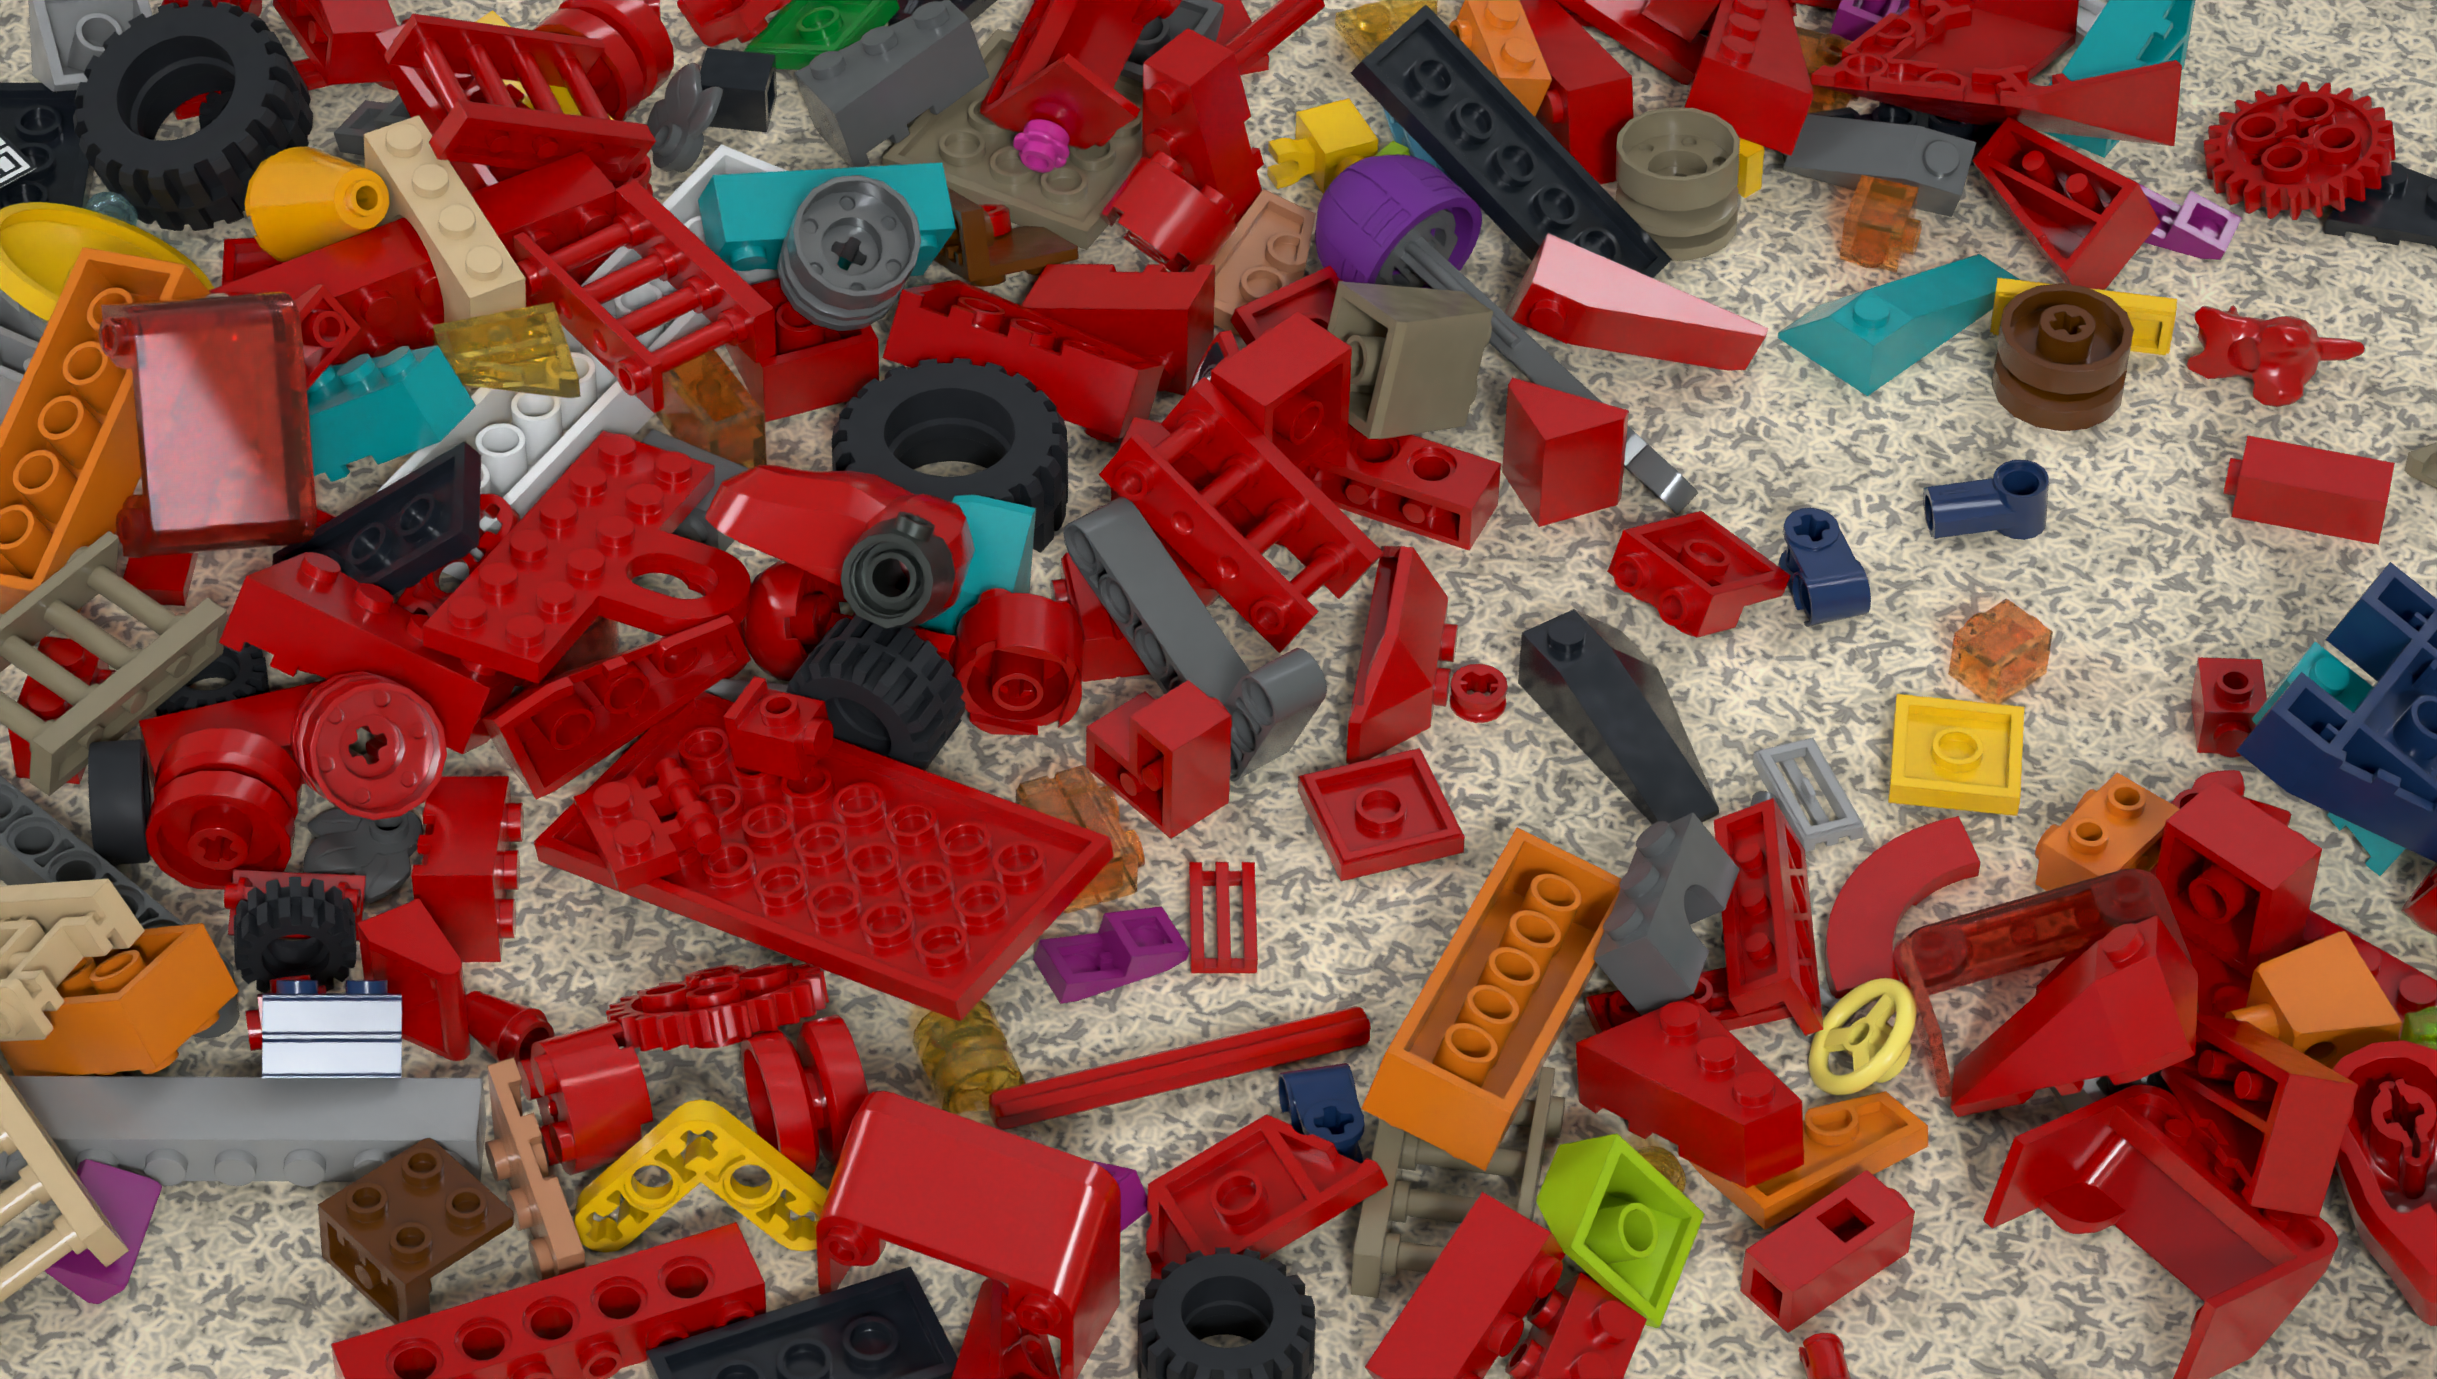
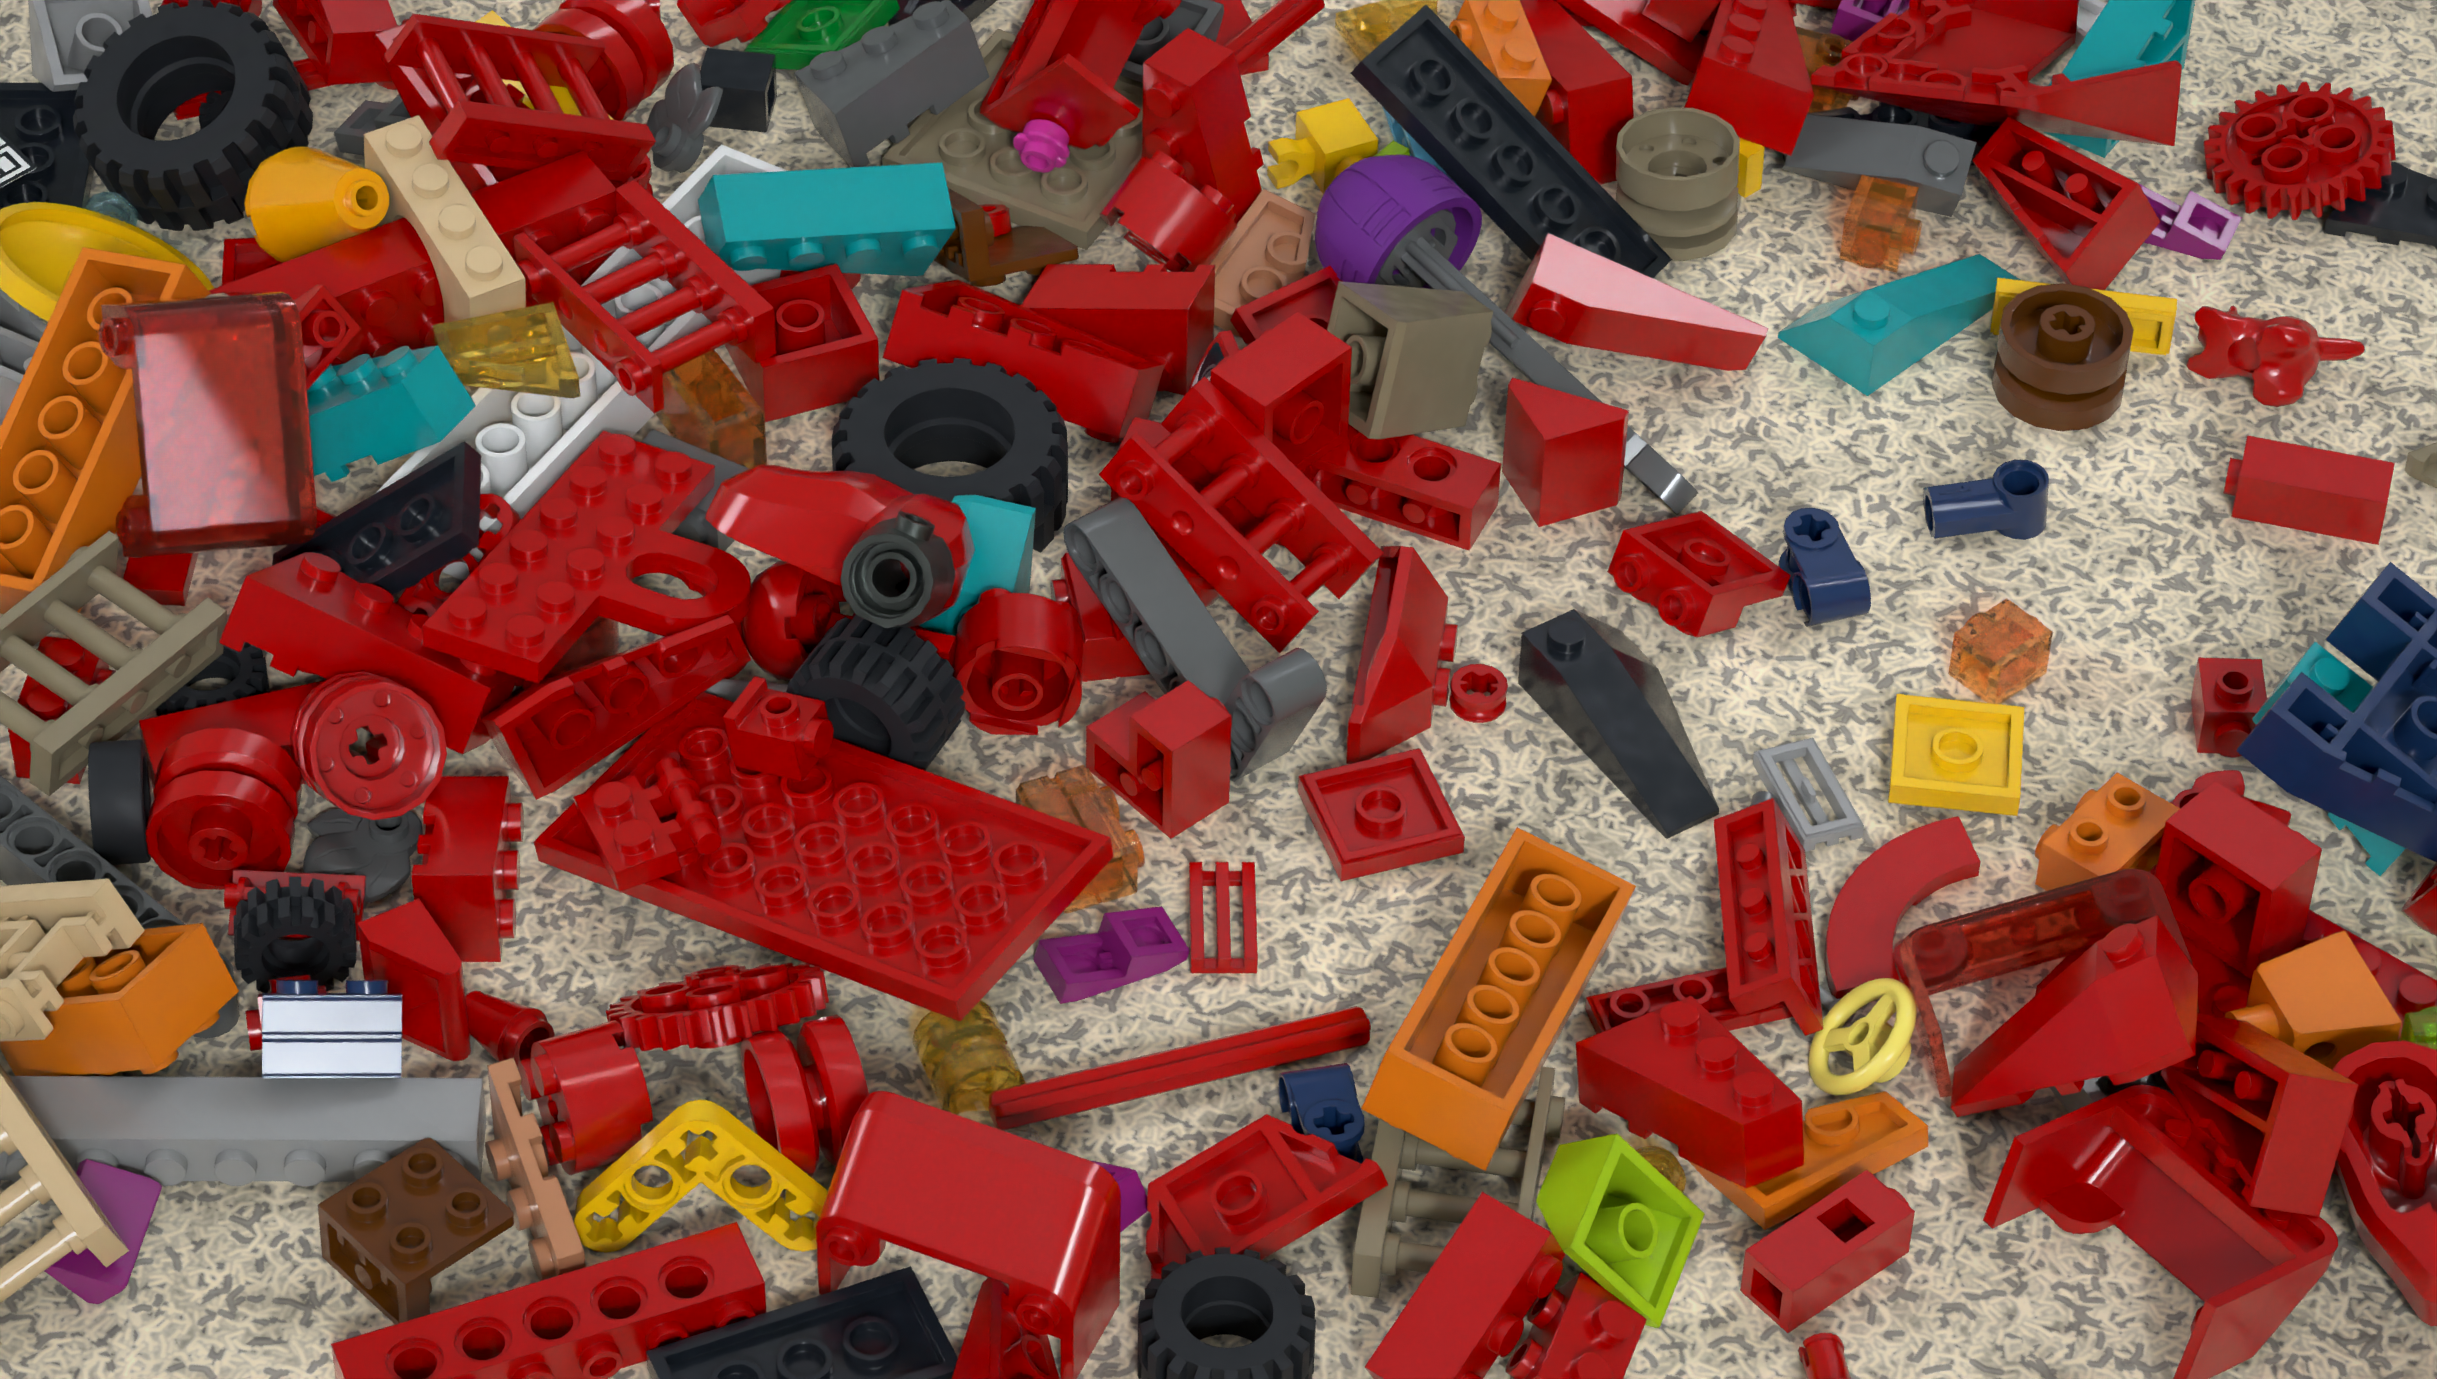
dark grey wheel [777,175,921,331] -> none
dark grey arch [1593,812,1740,1016] -> none

